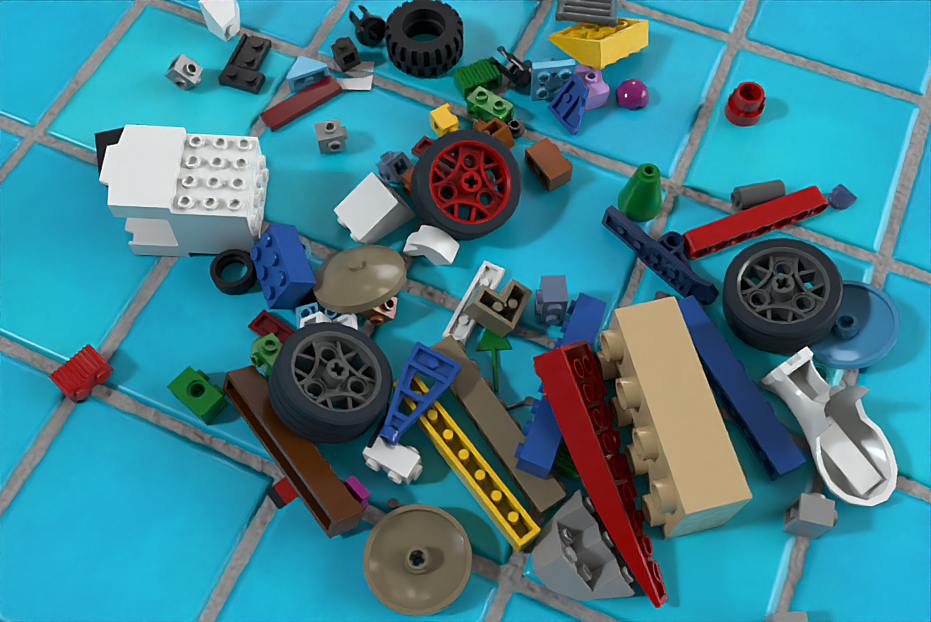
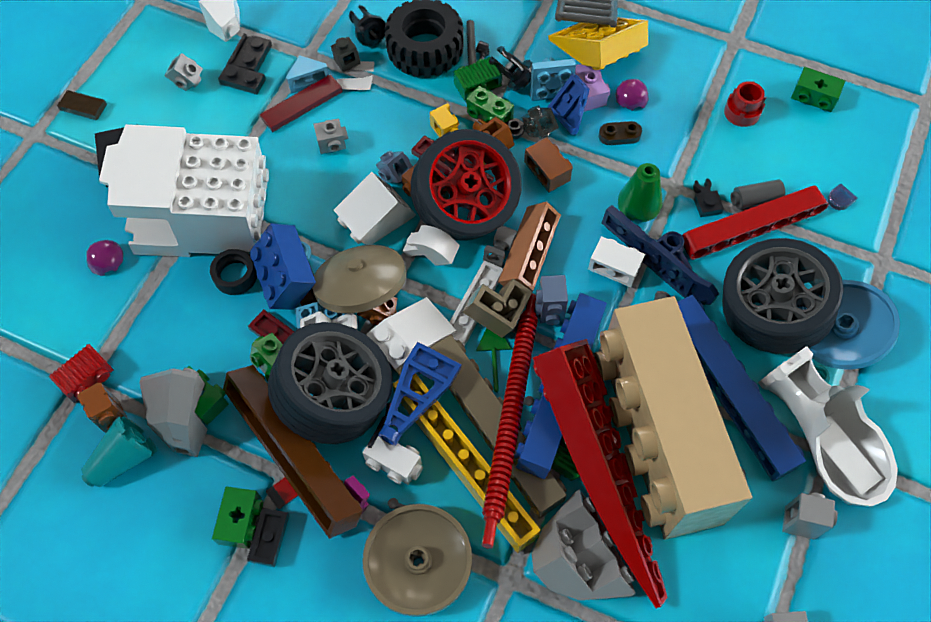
none -> dark brown tile [57,90,107,120]
none -> dark orange brick [77,383,128,433]
none -> teal cone [81,416,157,487]
none -> magenta hair [86,240,123,276]
none -> light grey brick [140,368,208,457]
none -> green brick [212,486,264,549]
none -> black plate [247,508,289,567]
none -> white slope [366,297,457,376]
none -> dark grey bar [466,20,476,66]
none -> black hand [476,41,489,60]
none -> red hose [482,293,538,549]
none -> leg [483,226,518,268]
none -> nougat brick [498,202,561,291]
none -> clear smoke brick [522,106,559,139]
none -> white brick [588,236,645,287]
none -> dark brown plate [598,121,642,145]
none -> black plate [693,178,724,217]
none -> green brick [791,67,846,112]

